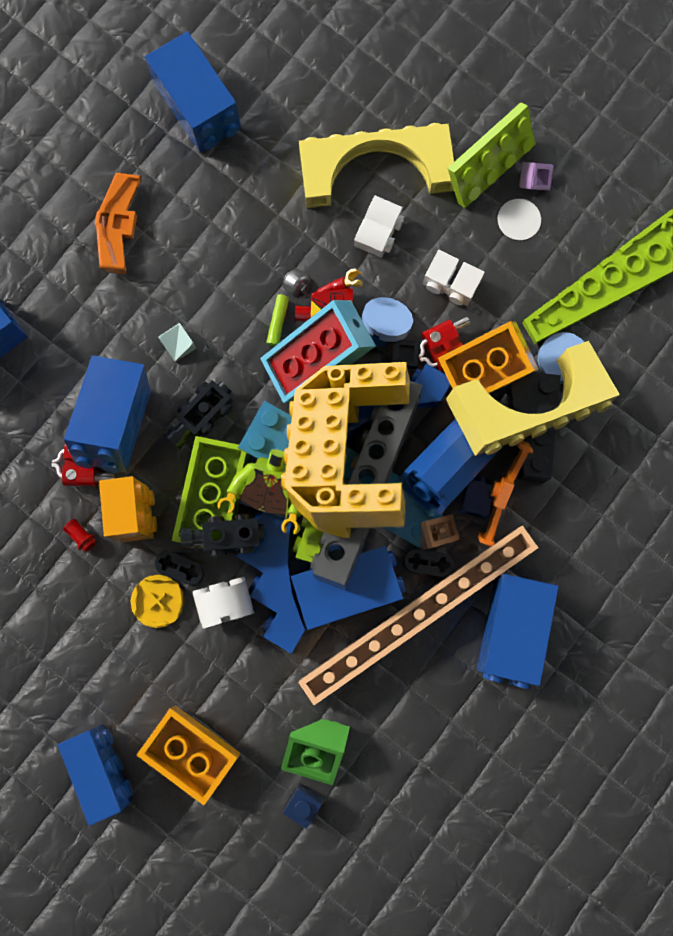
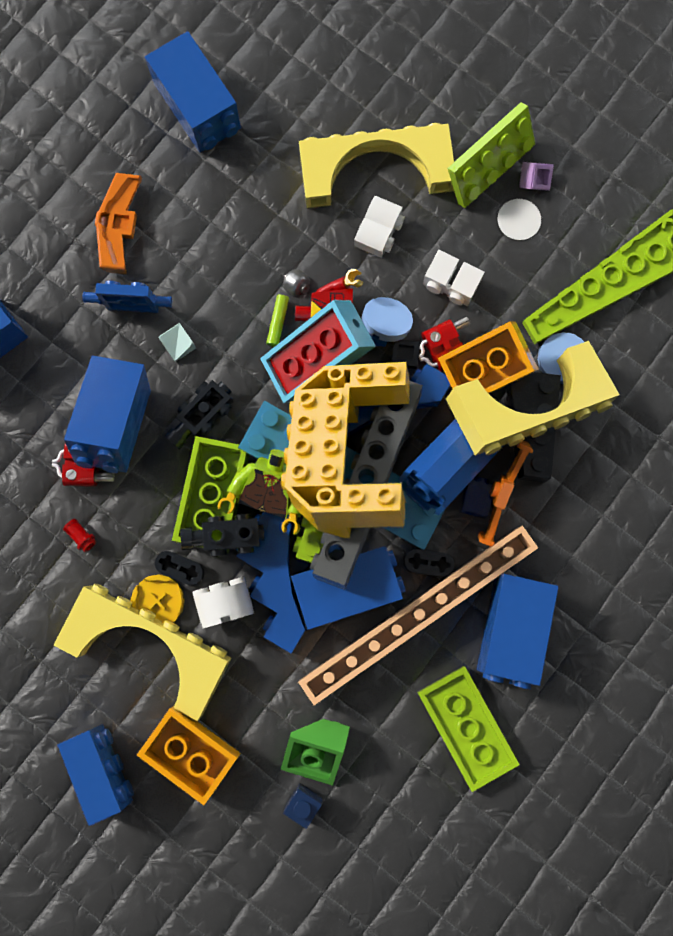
light orange brick [99,476,157,542] -> none
medium nougat slope [420,514,459,550] -> none
none -> light yellow arch [54,584,232,721]
none -> blue plate [82,281,172,313]
none -> lime plate [417,666,520,792]

